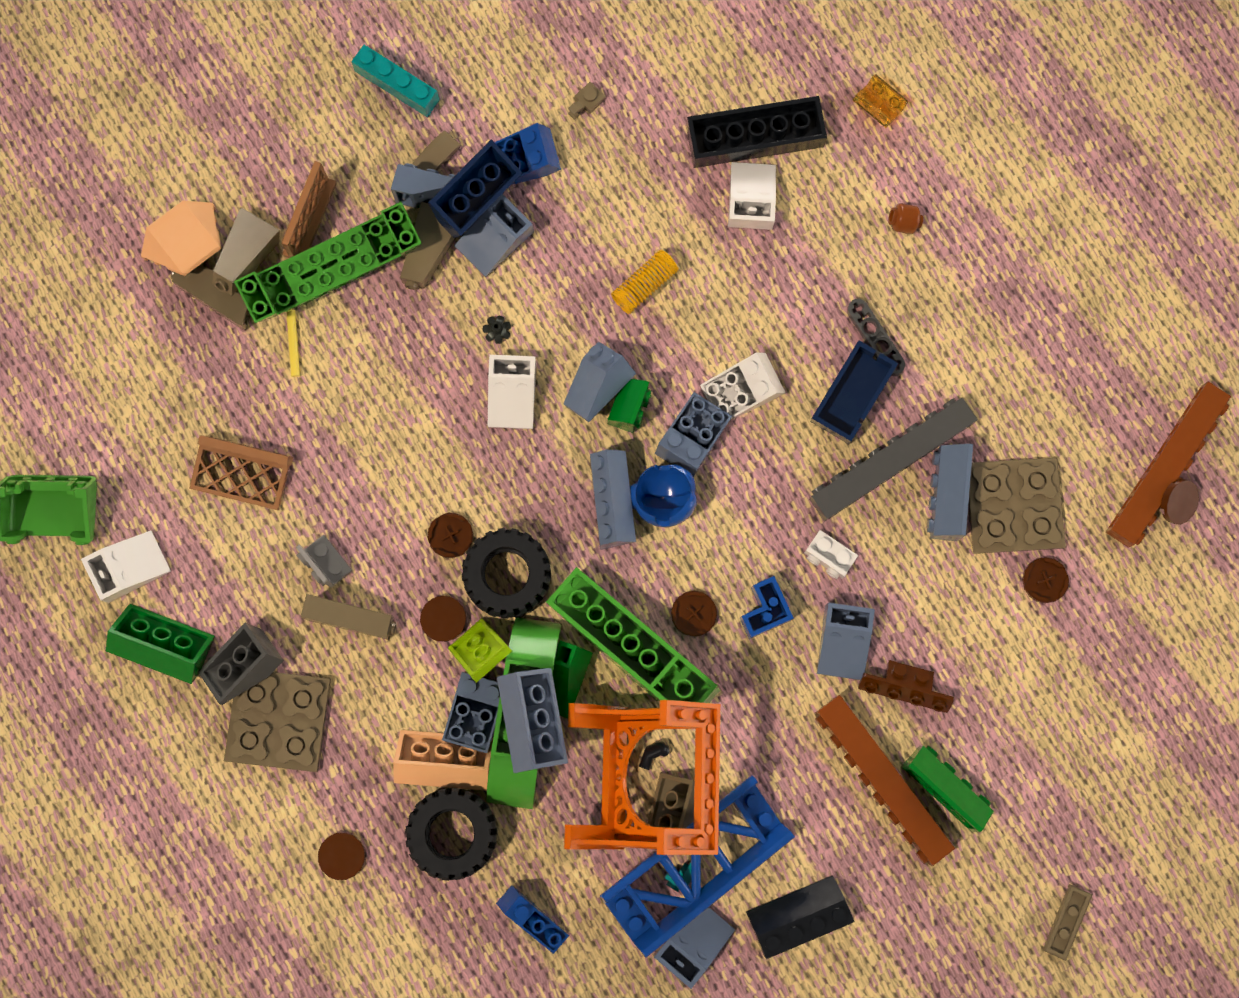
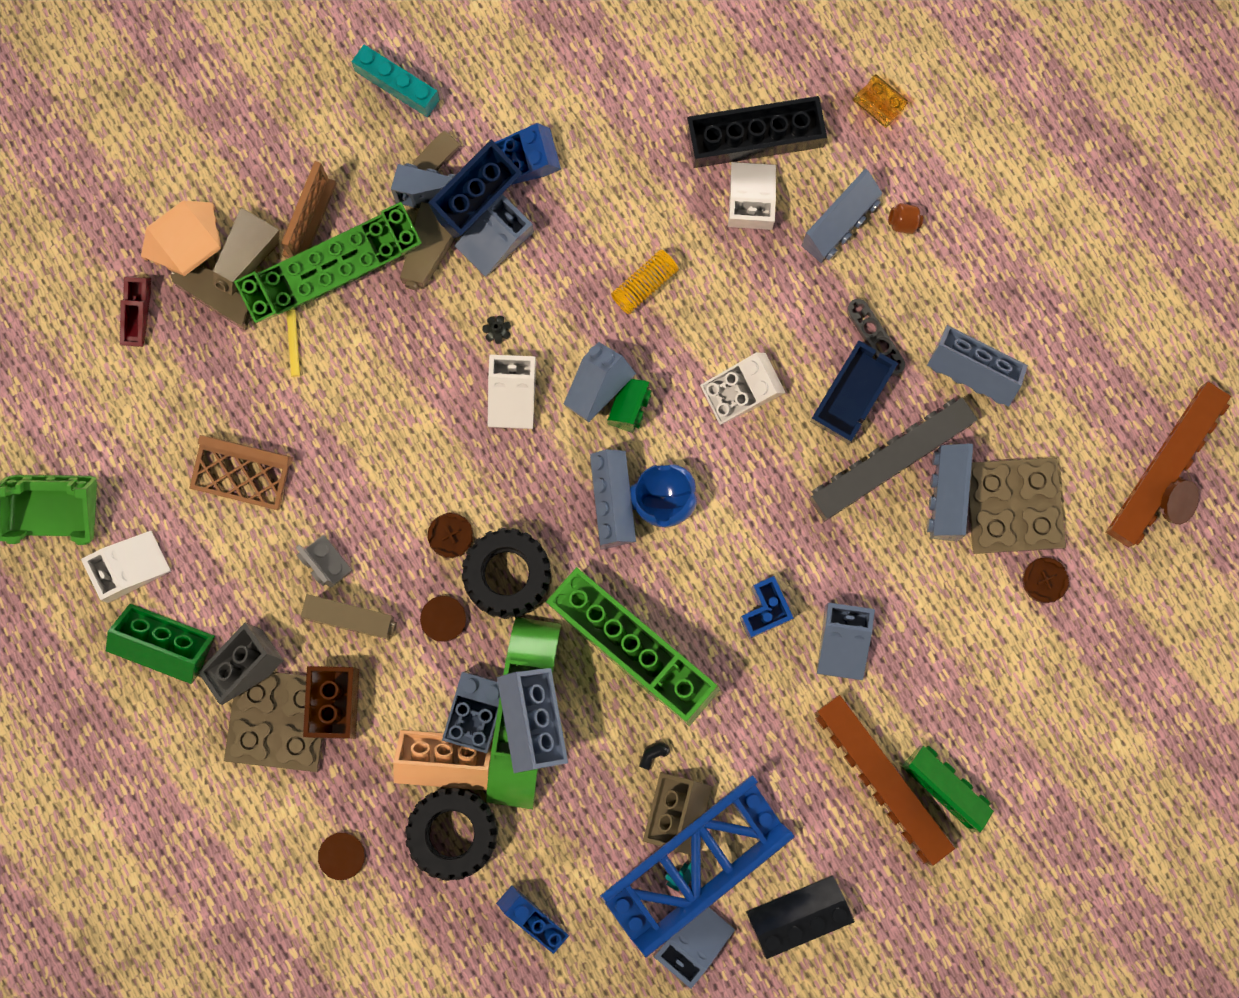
lime tile [448,618,512,683] -> none
green slope [553,641,593,719] -> none
orange arch [564,700,721,855] -> none
dark tan plate [568,82,606,120] -> none
sand blue slope [655,392,732,477] -> none
reddish brown tile [671,591,717,637] -> none
white bracket [804,530,858,579] -> none
reddish brown bracket [858,660,954,713] -> none
dark tan tile [1042,884,1093,961] -> none
none -> dark red slope [120,276,151,347]
none -> reddish brown slope [303,666,359,739]
none -> sand blue slope [801,168,882,263]
none -> sand blue slope [927,325,1028,407]

